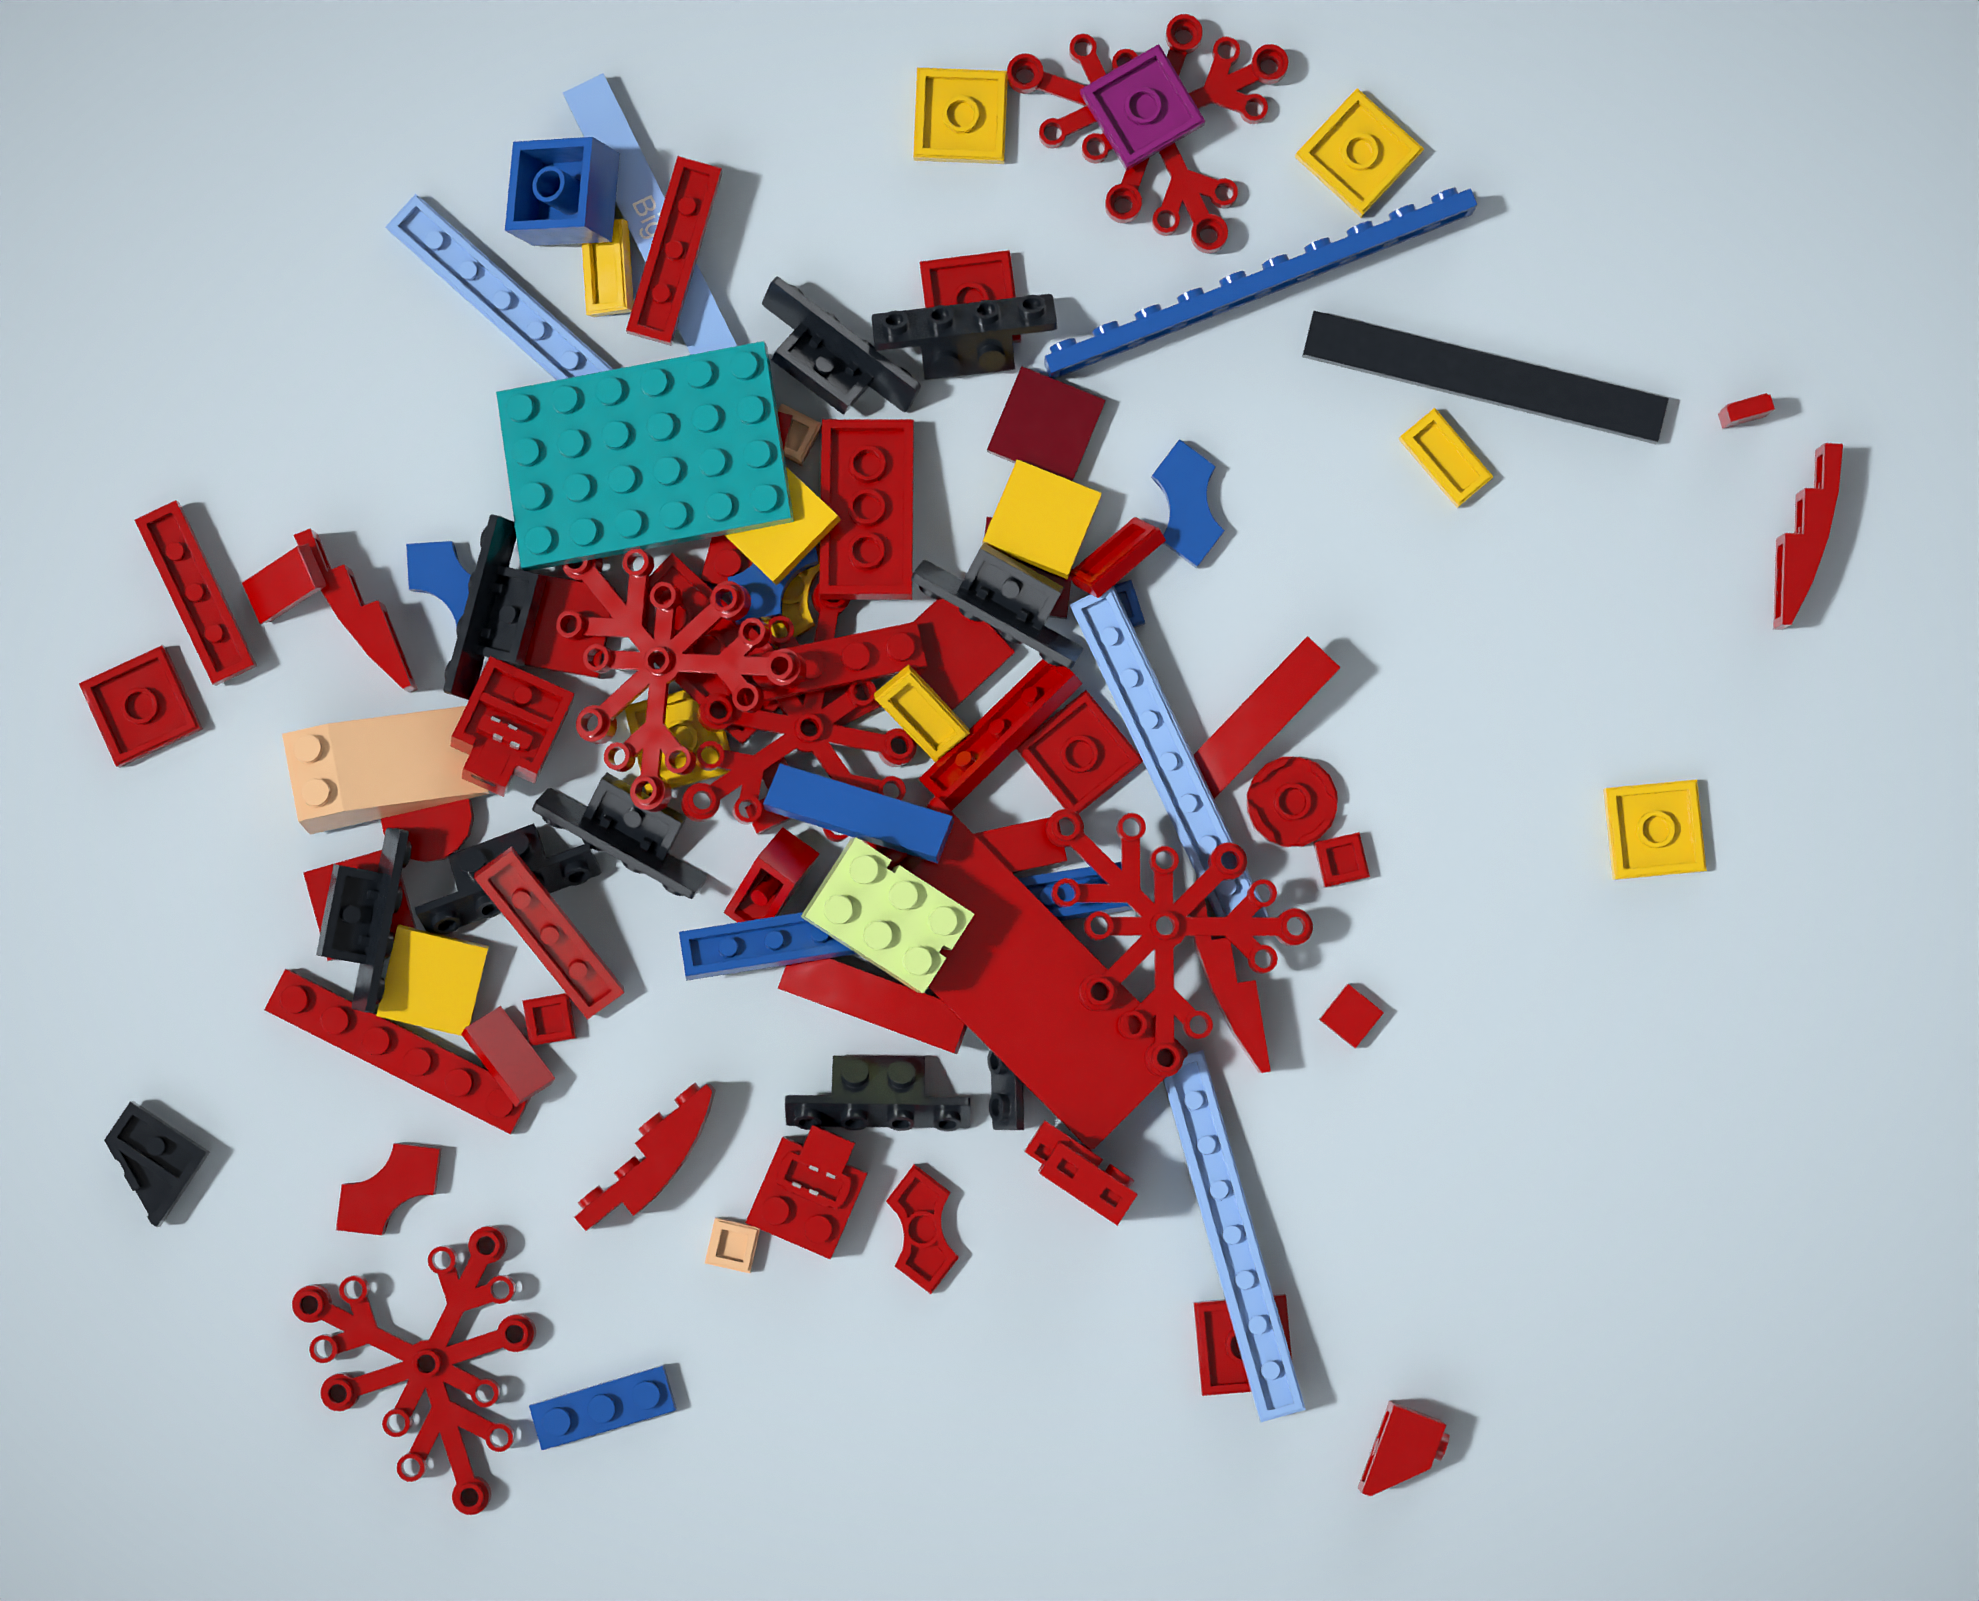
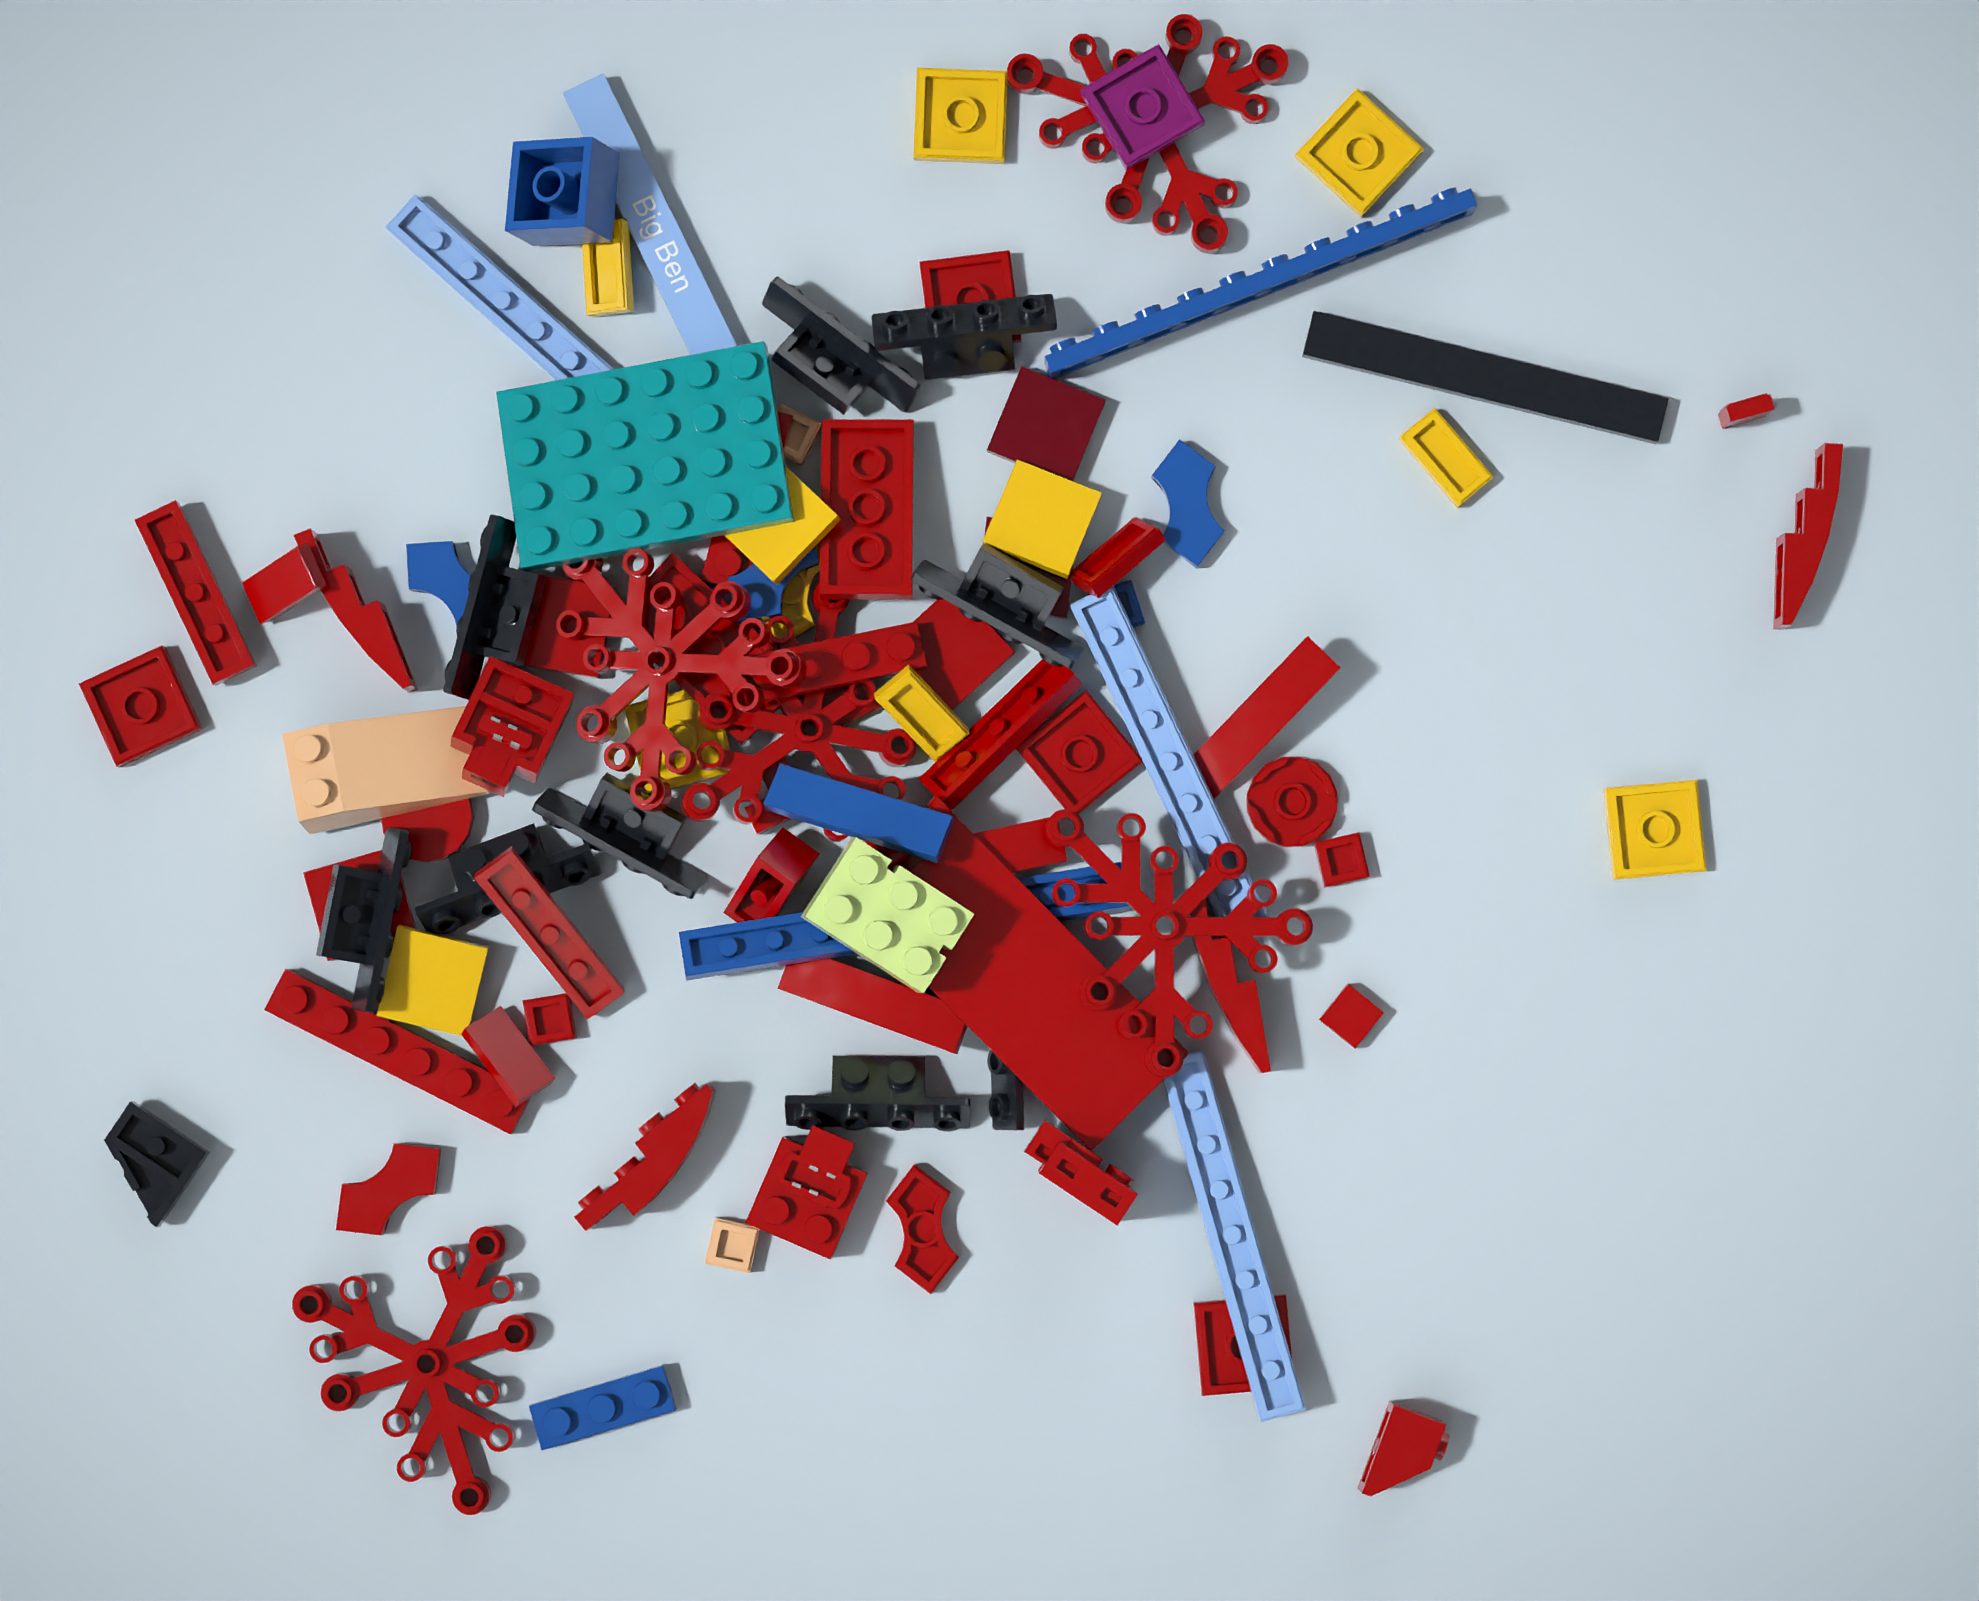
red plate [626,156,723,346] -> none

